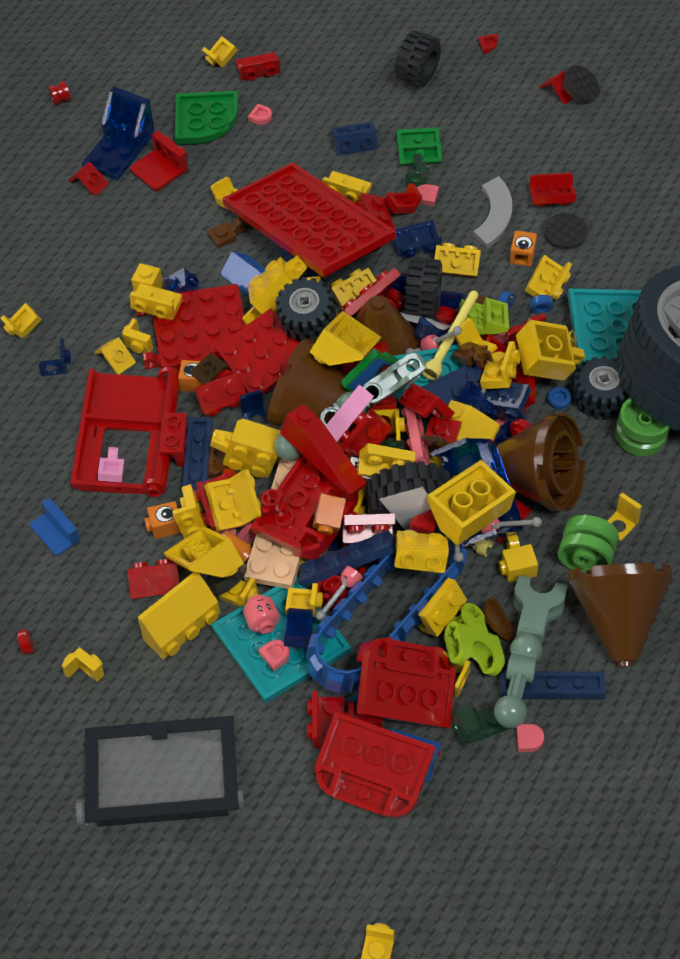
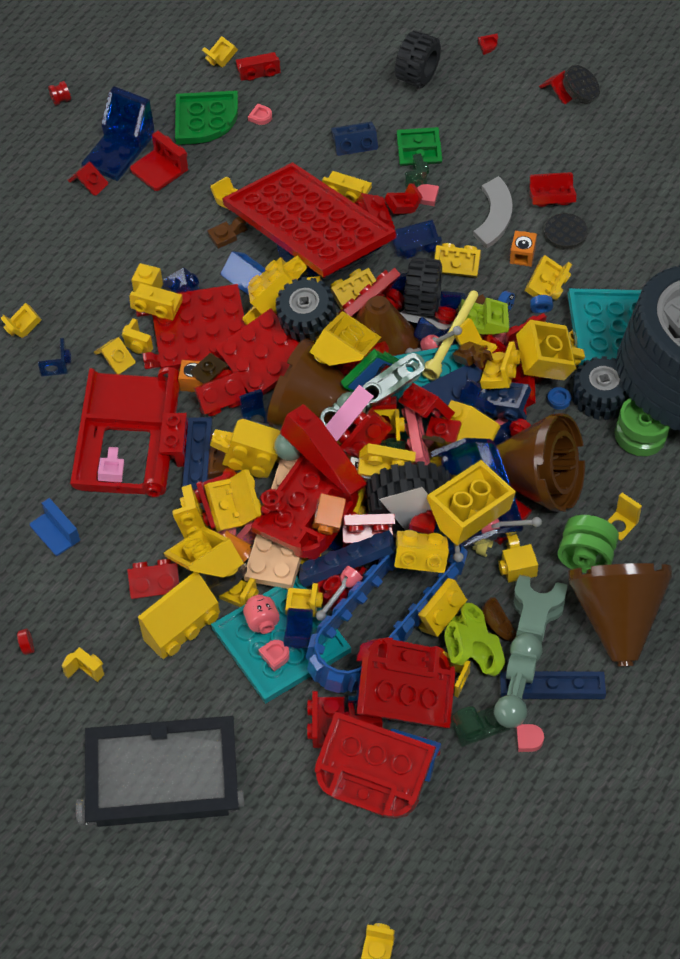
orange brick [144,501,181,539] -> none

